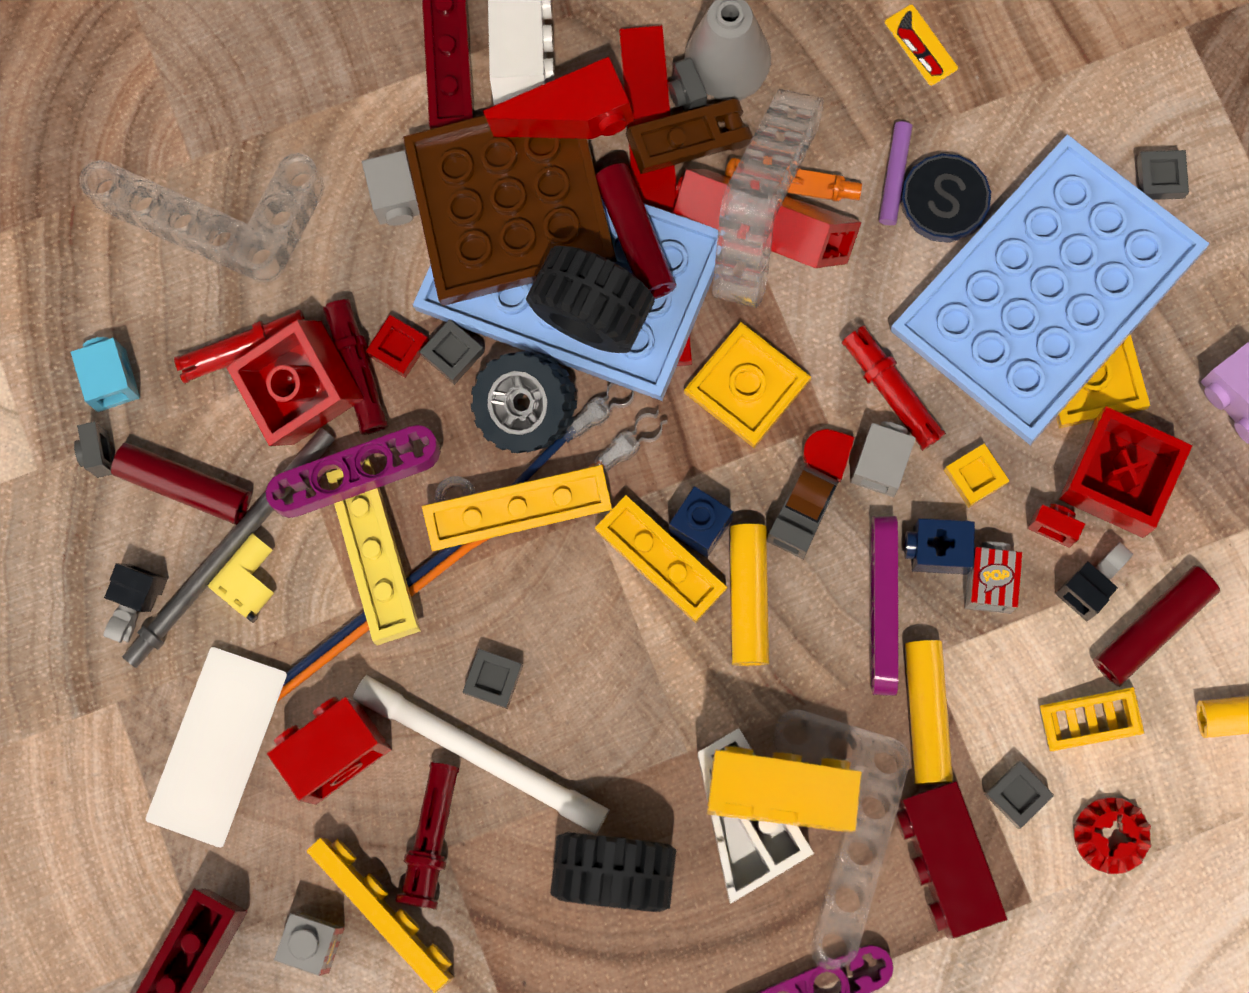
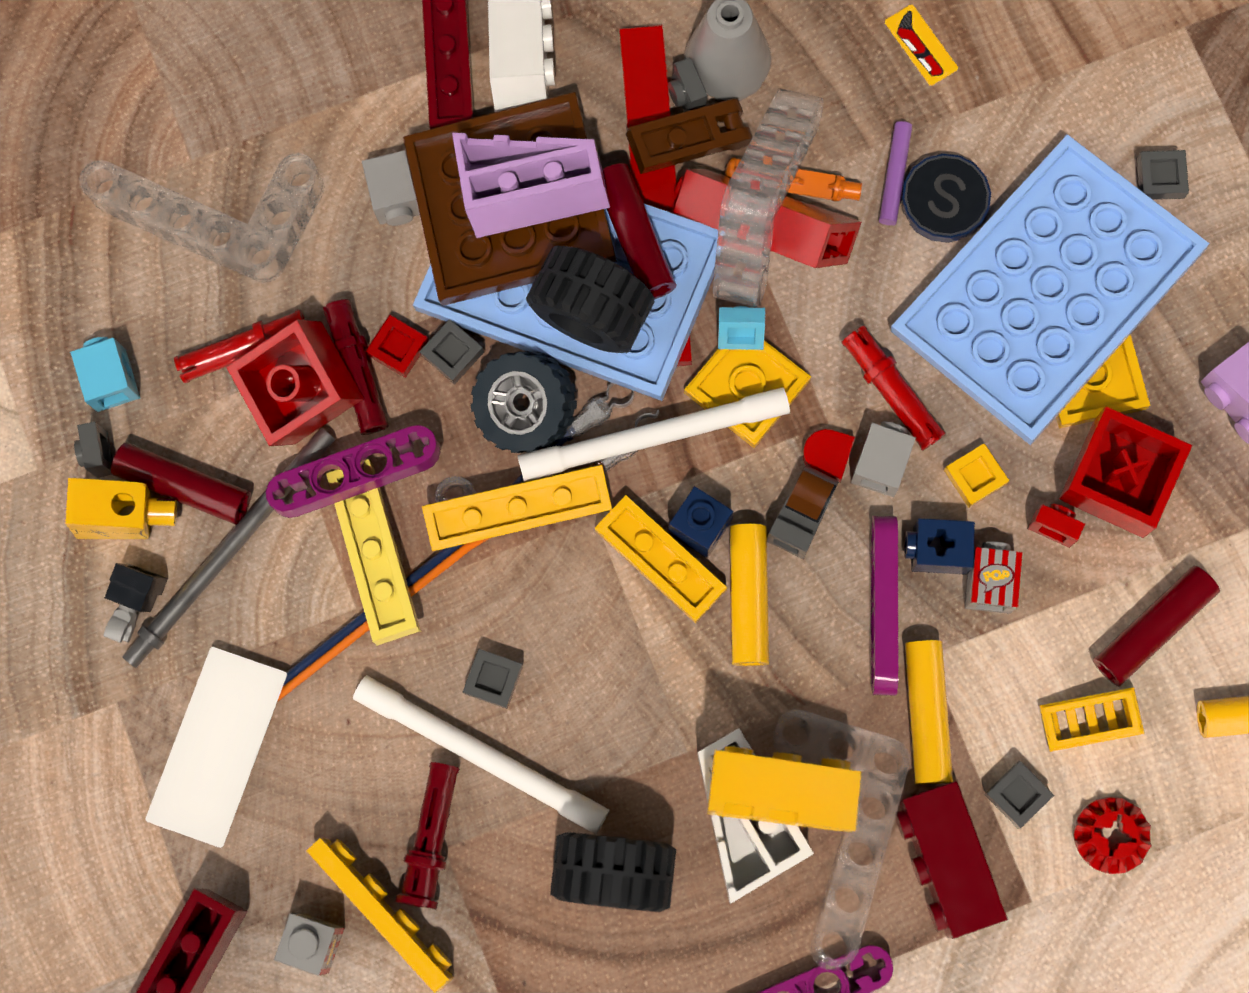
light yellow piece [207,533,274,623] -> none
red brick [266,696,392,805] -> none
red slope [483,56,634,139] -> none
black piece [1055,542,1134,622] -> none
none -> yellow torso [65,478,177,539]
none -> lavender wedge [452,133,610,238]
none -> white piece [517,387,790,482]
none -> medium azure plate [718,306,765,350]

